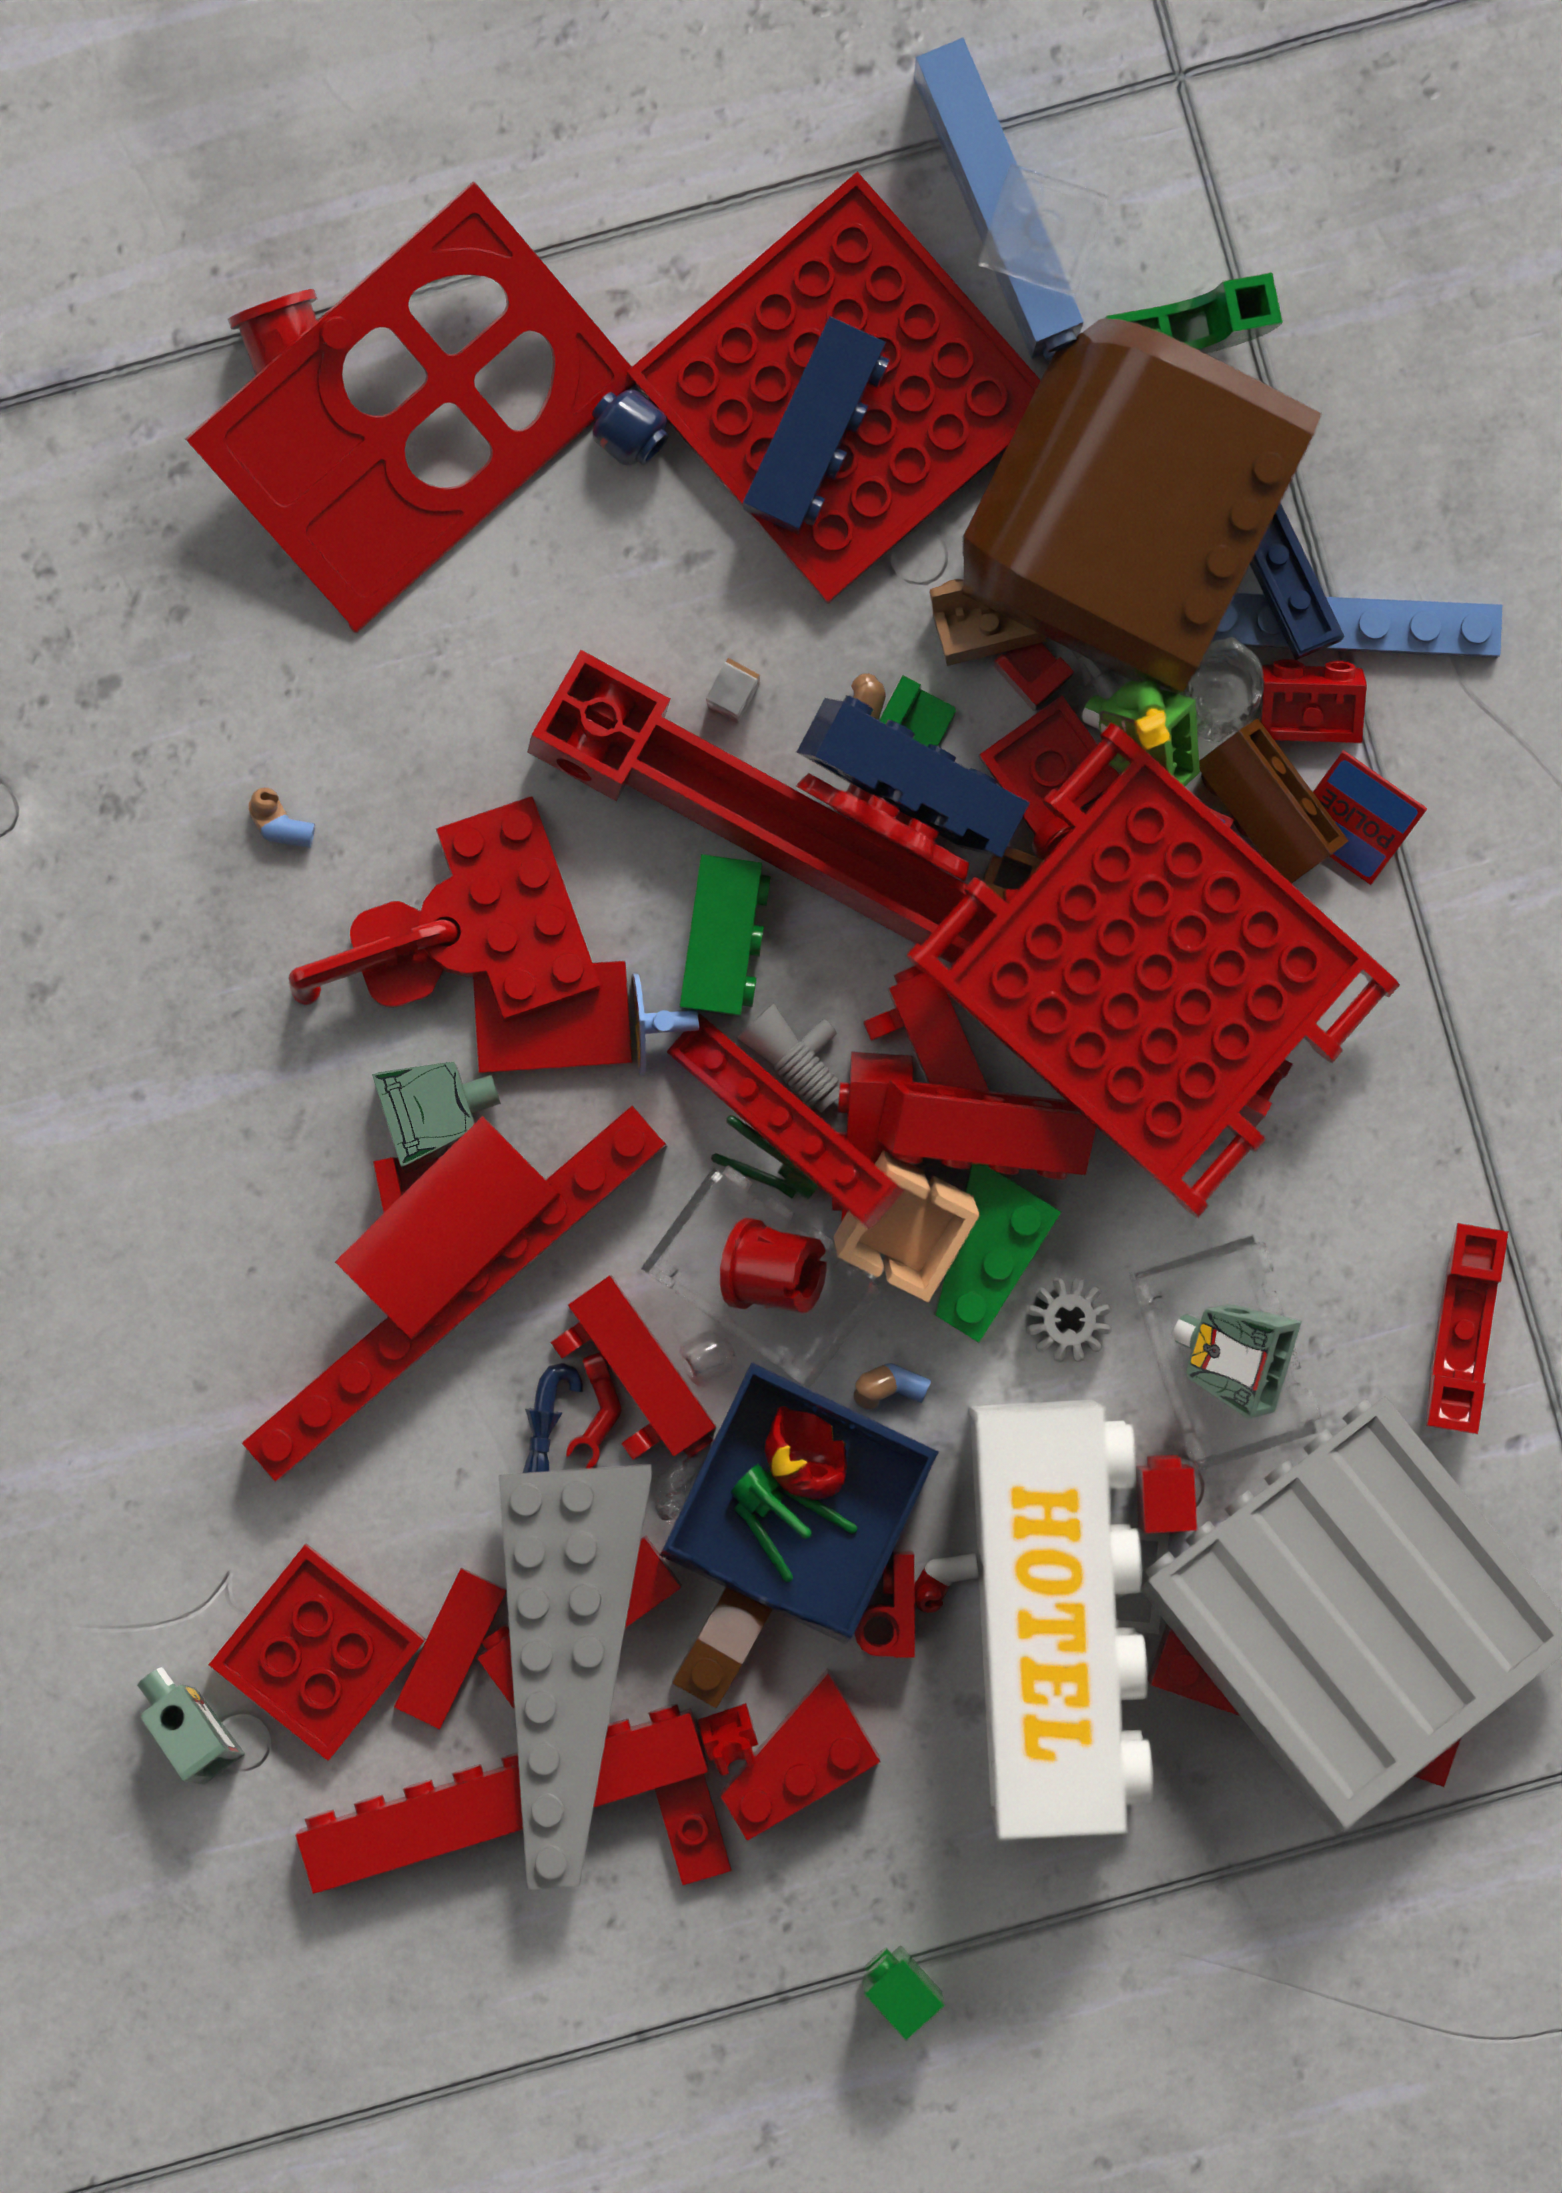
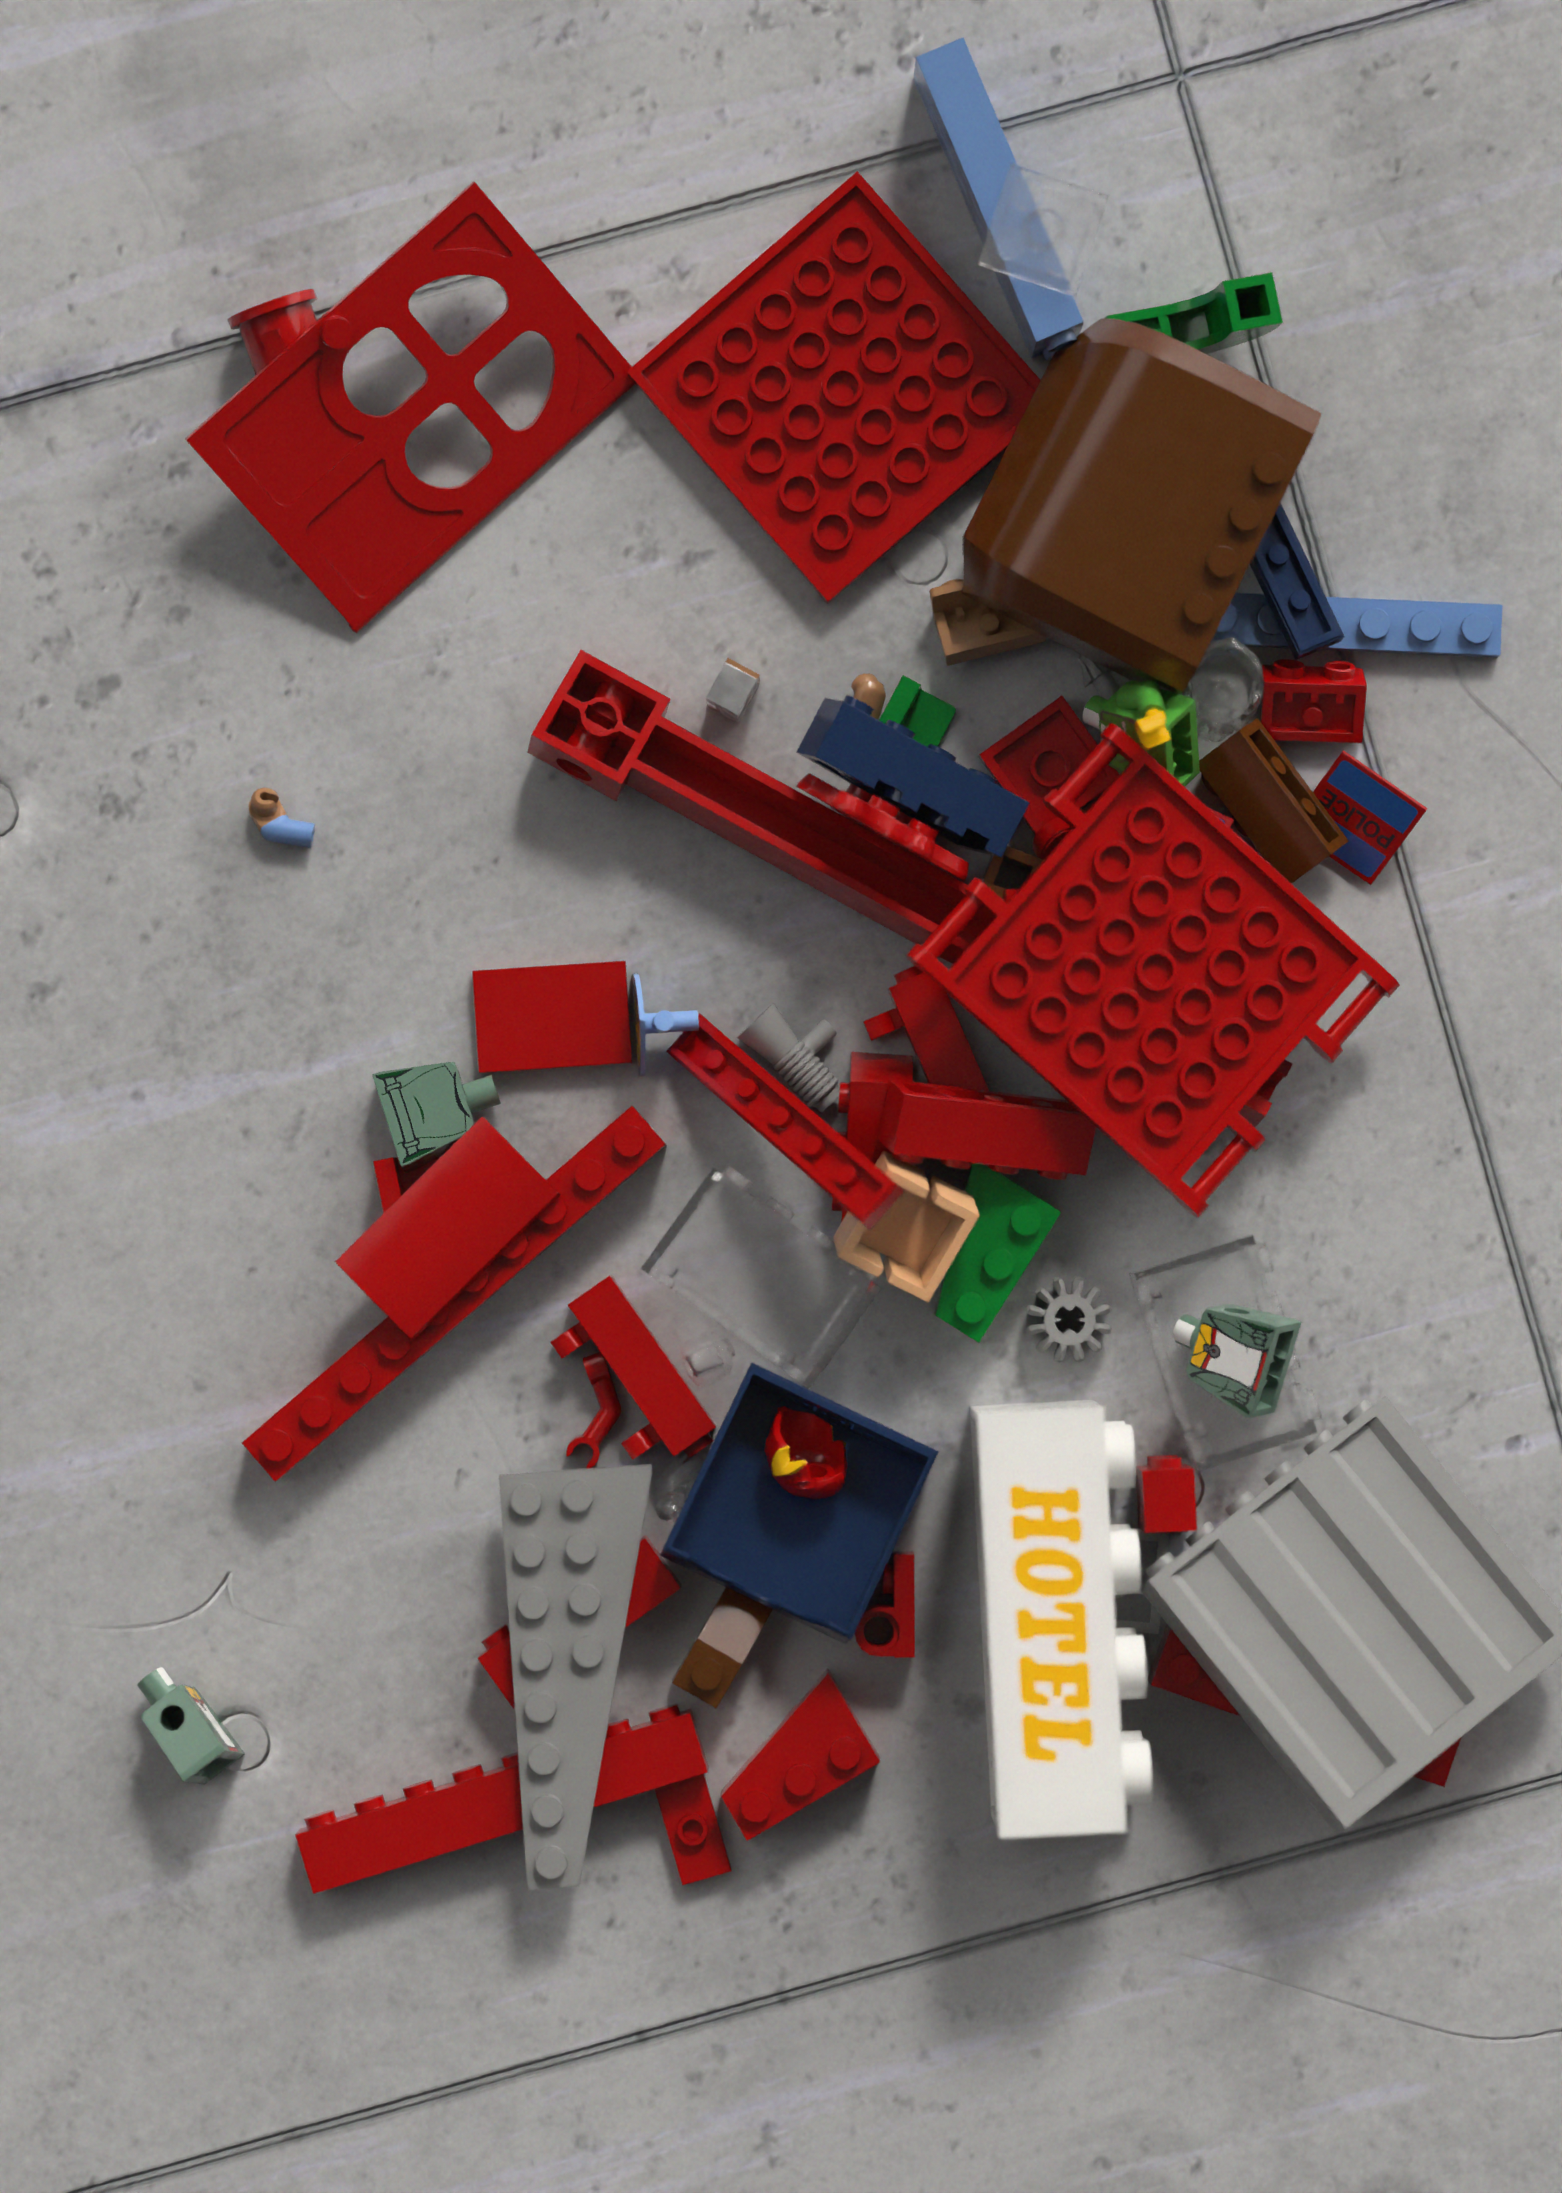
red plate [208,1543,426,1761] -> none
red plate [288,796,601,1022] -> none
red tile [394,1567,507,1730] -> none
dark blue piece [523,1363,583,1473] -> none
dark blue head [592,389,669,465] -> none
green brick [680,854,771,1017] -> none
red plate [698,1703,759,1776] -> none
dark green plant [711,1115,819,1200] -> none
red piece [720,1217,827,1313] -> none
green plant [730,1464,858,1582] -> none
dark blue brick [743,316,890,535] -> none
arm [853,1363,931,1409] -> none
green brick [863,1945,945,2040] -> none
arm [915,1553,979,1613] -> none
red panel [993,643,1074,711] -> none
red slope [1426,1223,1509,1434] -> none

